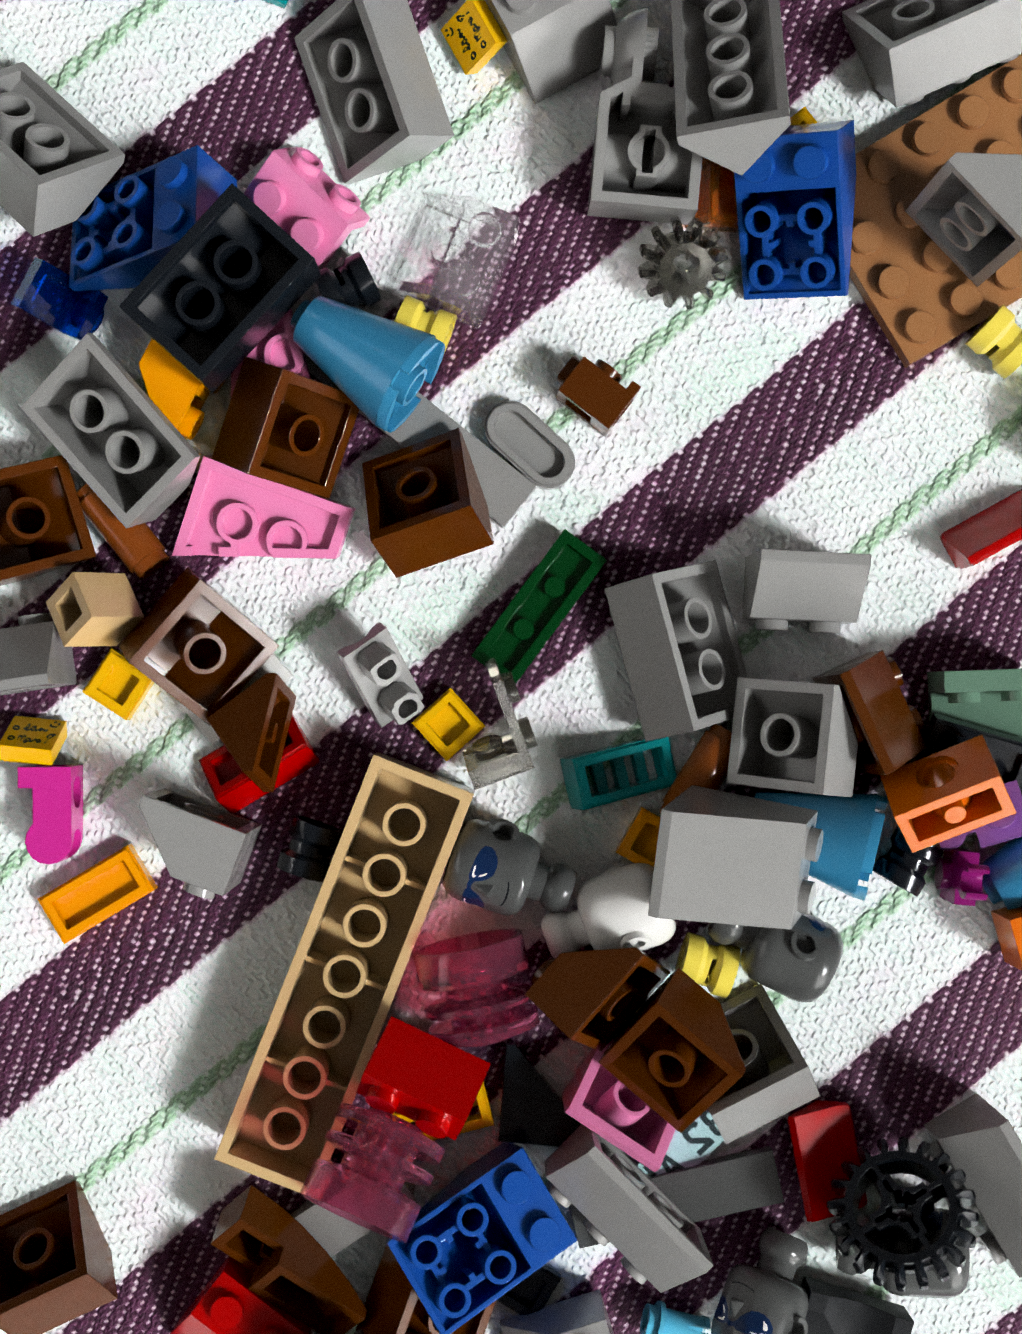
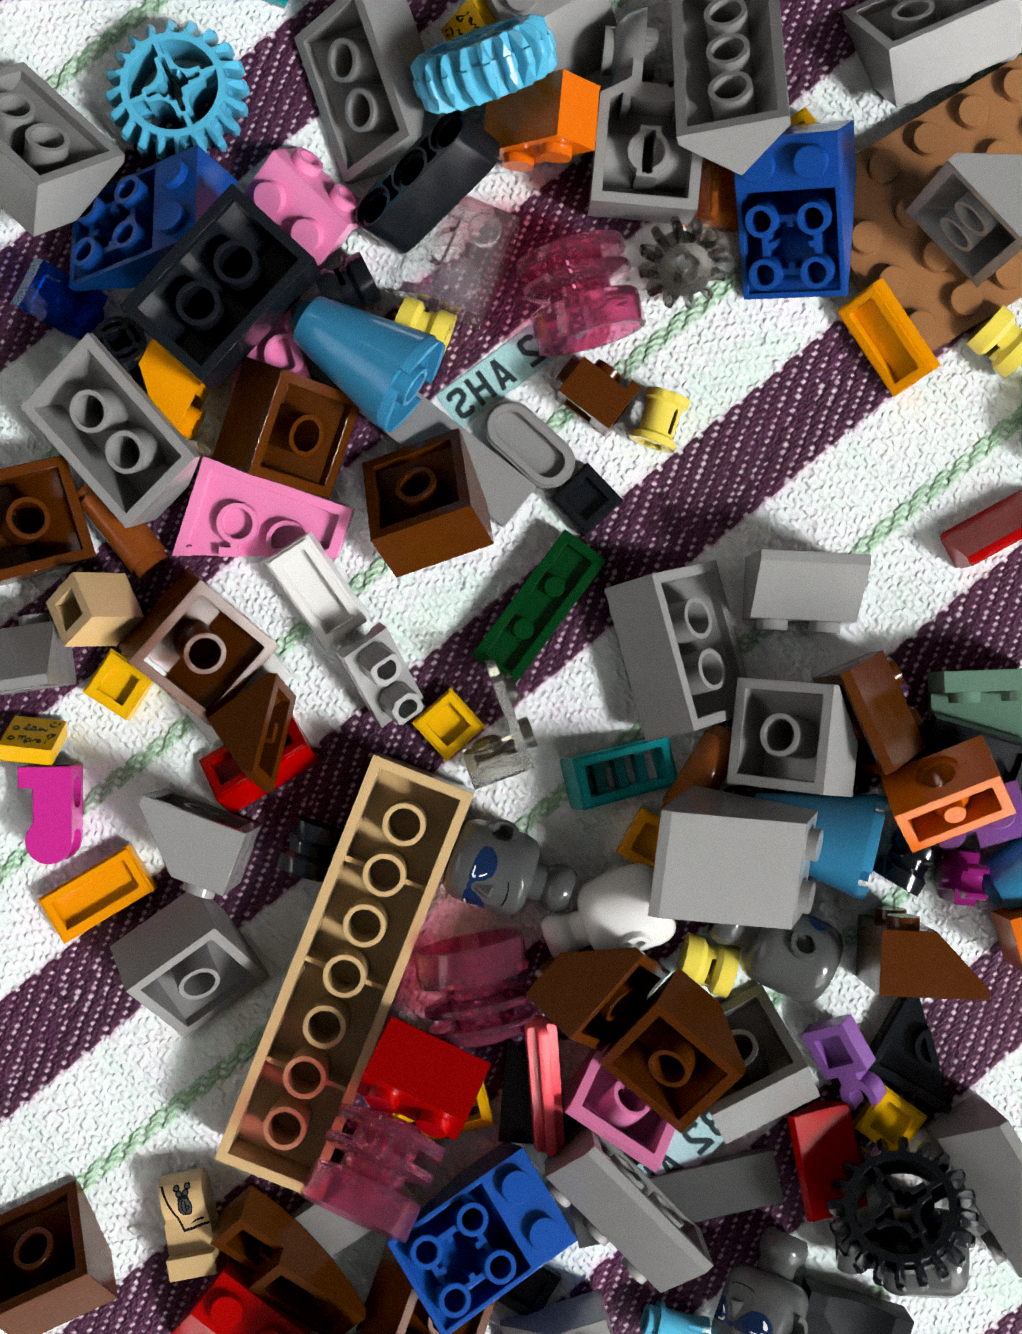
none -> black wheel [93,316,147,384]
none -> medium azure gear [105,18,250,162]
none -> light grey slope [110,892,270,1038]
none -> tan leg [159,1168,227,1283]
none -> white tile [265,530,370,647]
none -> black beam [355,110,500,254]
none -> medium azure gear [410,13,558,114]
none -> clear light blue sticker [436,280,615,427]
none -> orange brick [484,69,601,172]
none -> clear pink wheel [515,230,646,357]
none -> coral axle [525,1015,565,1157]
none -> black tile [549,462,623,537]
none -> light yellow bush [629,386,690,453]
none -> medium lavender plate [800,1013,886,1110]
none -> light orange tile [836,278,941,397]
none -> yellow tile [853,1083,928,1151]
none -> reddish brown slope [856,906,990,1001]
none -> black tile [868,997,952,1115]

